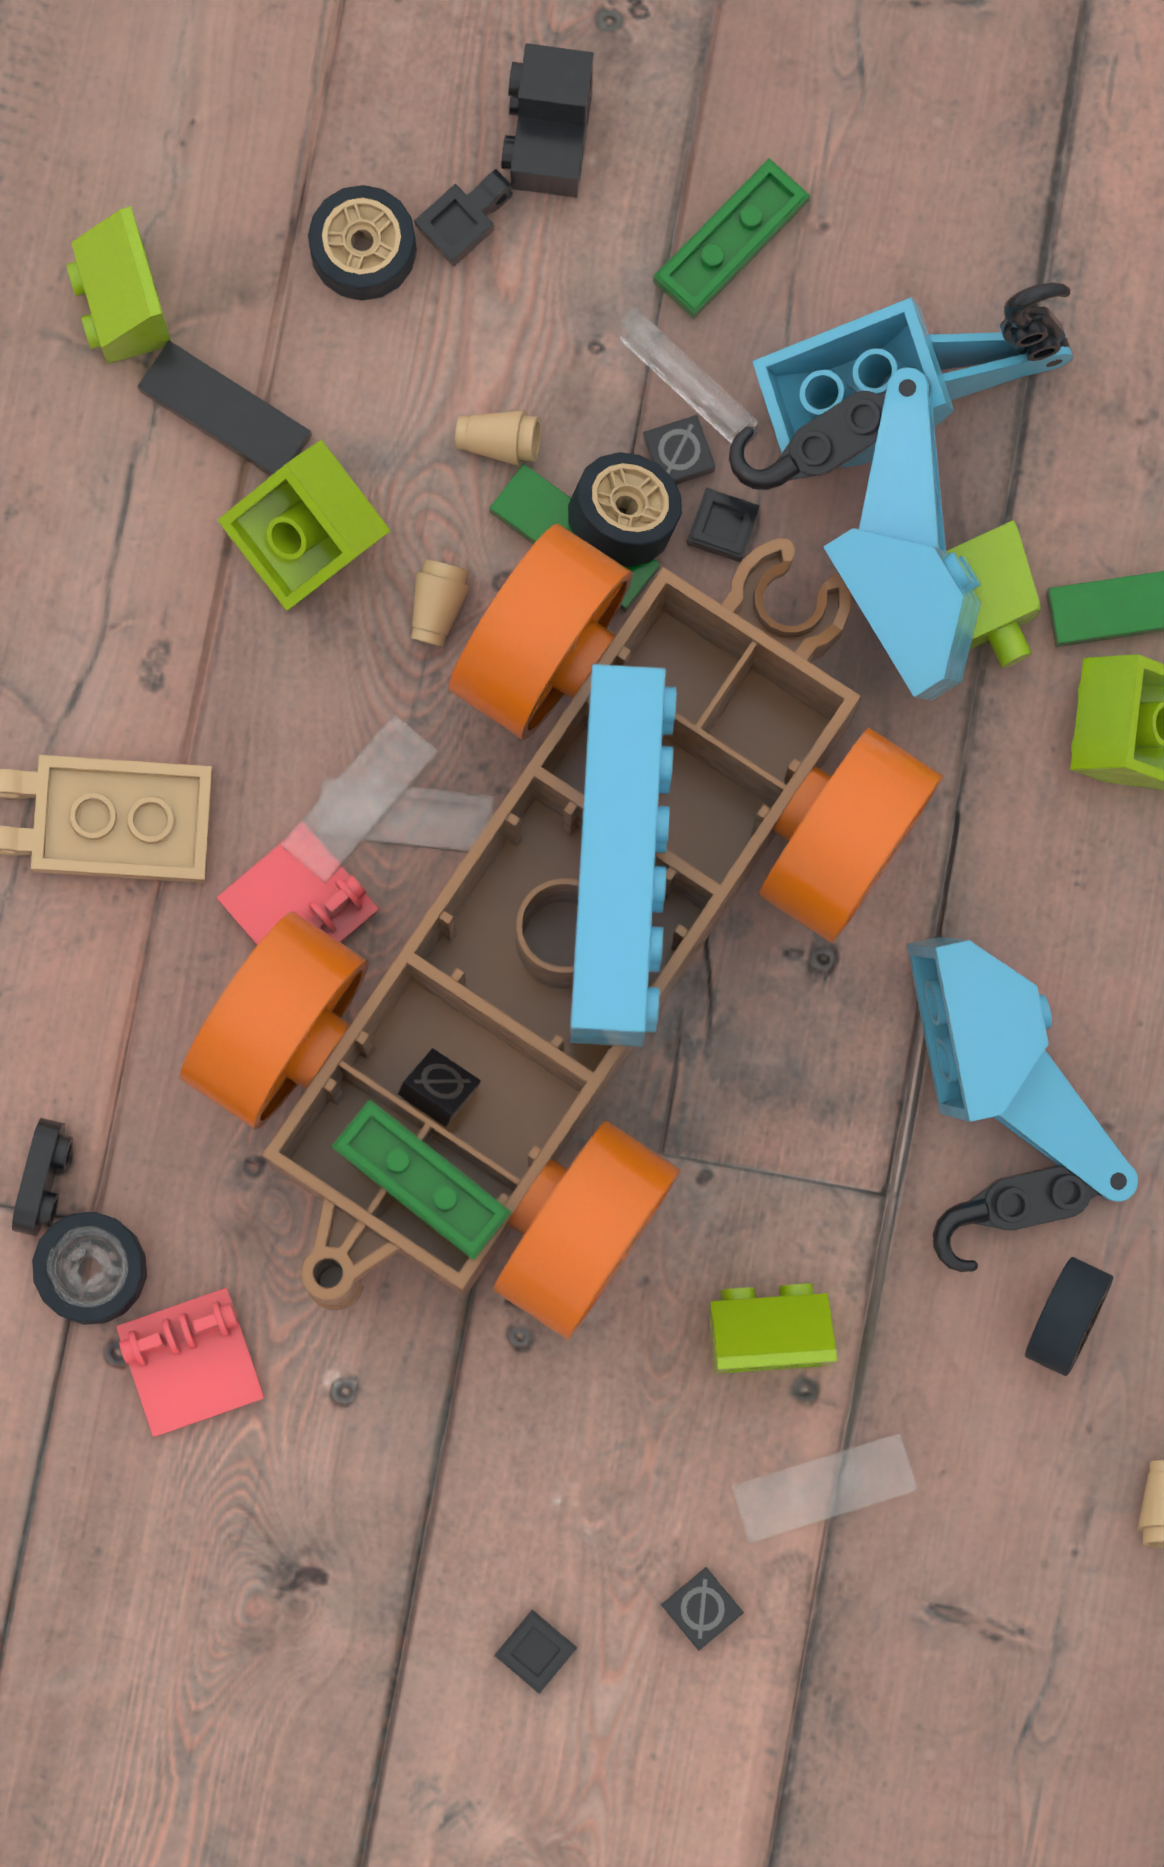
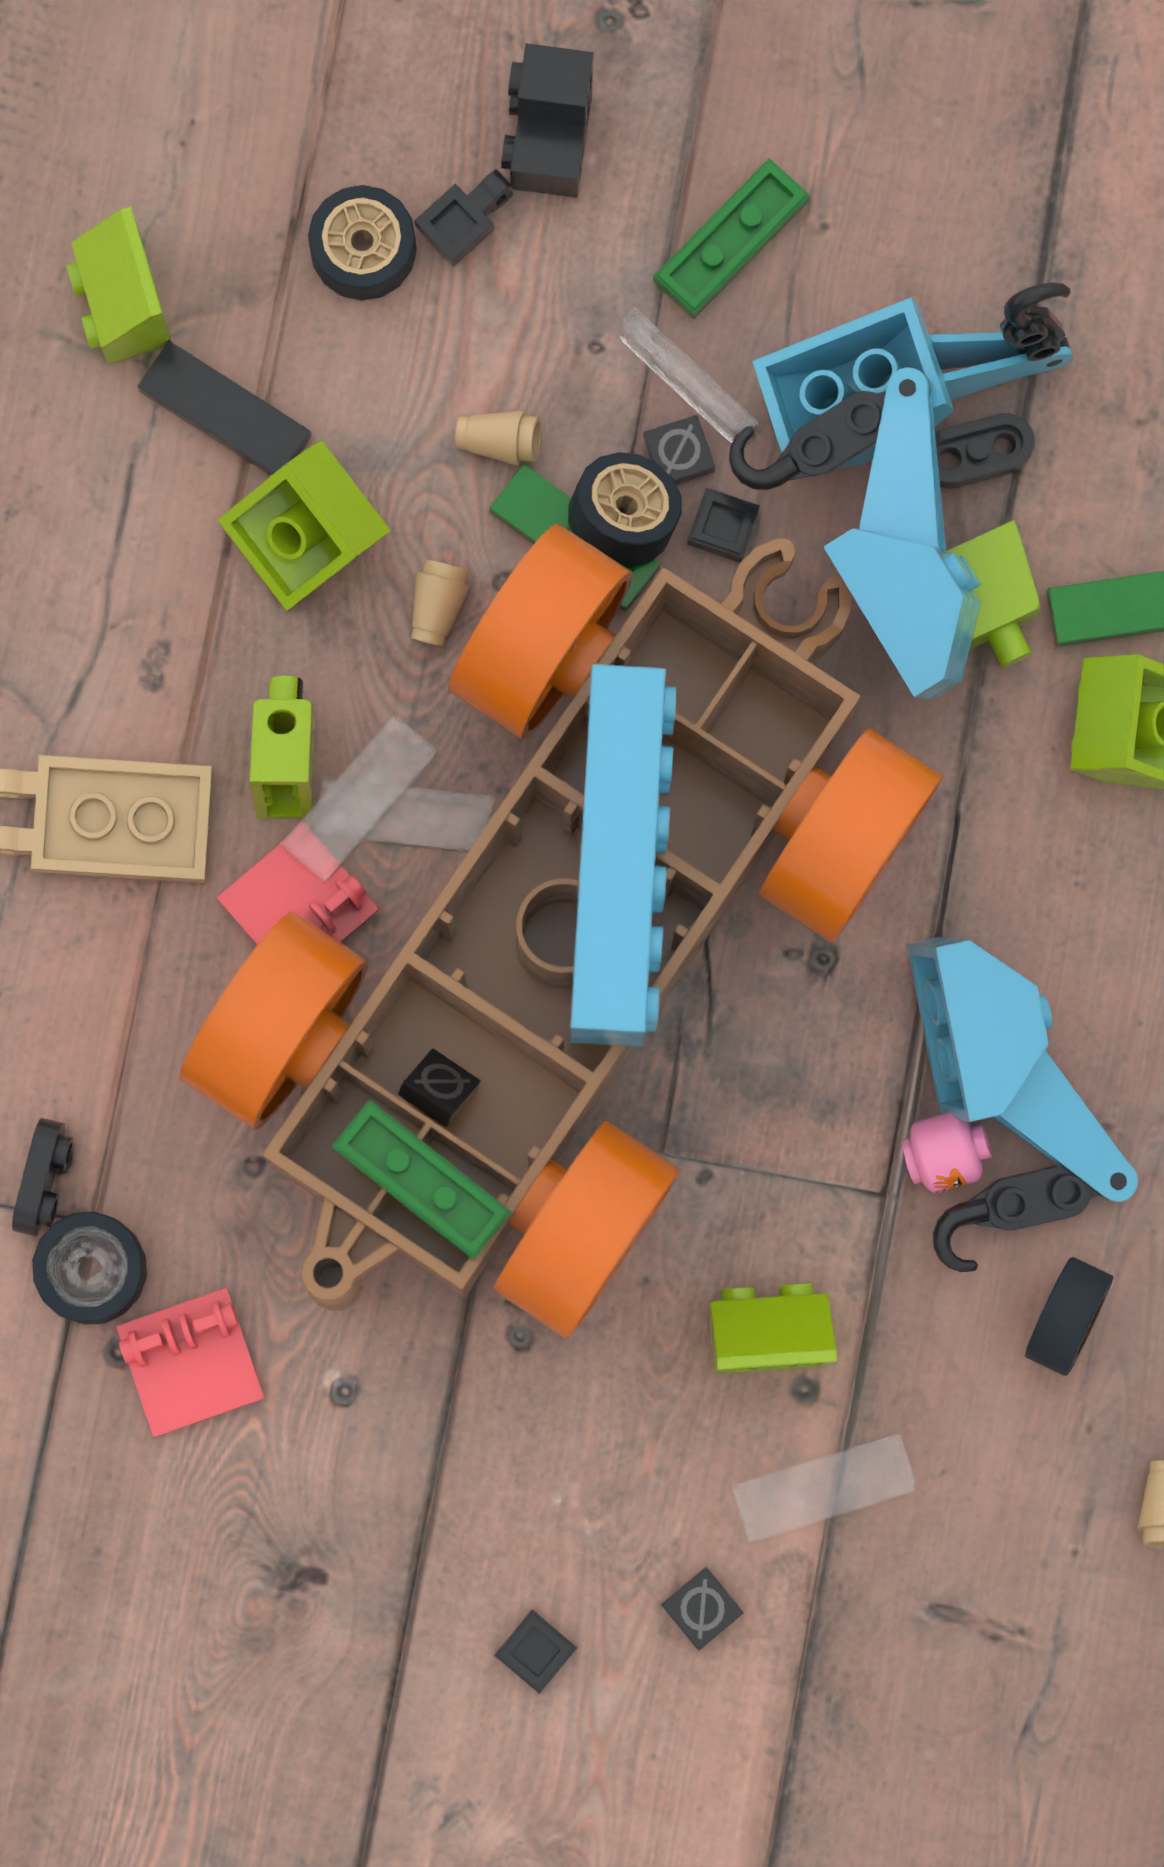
none -> lime torso [250,675,316,819]
none -> bright pink head [902,1112,992,1193]
none -> black plate [935,413,1035,489]

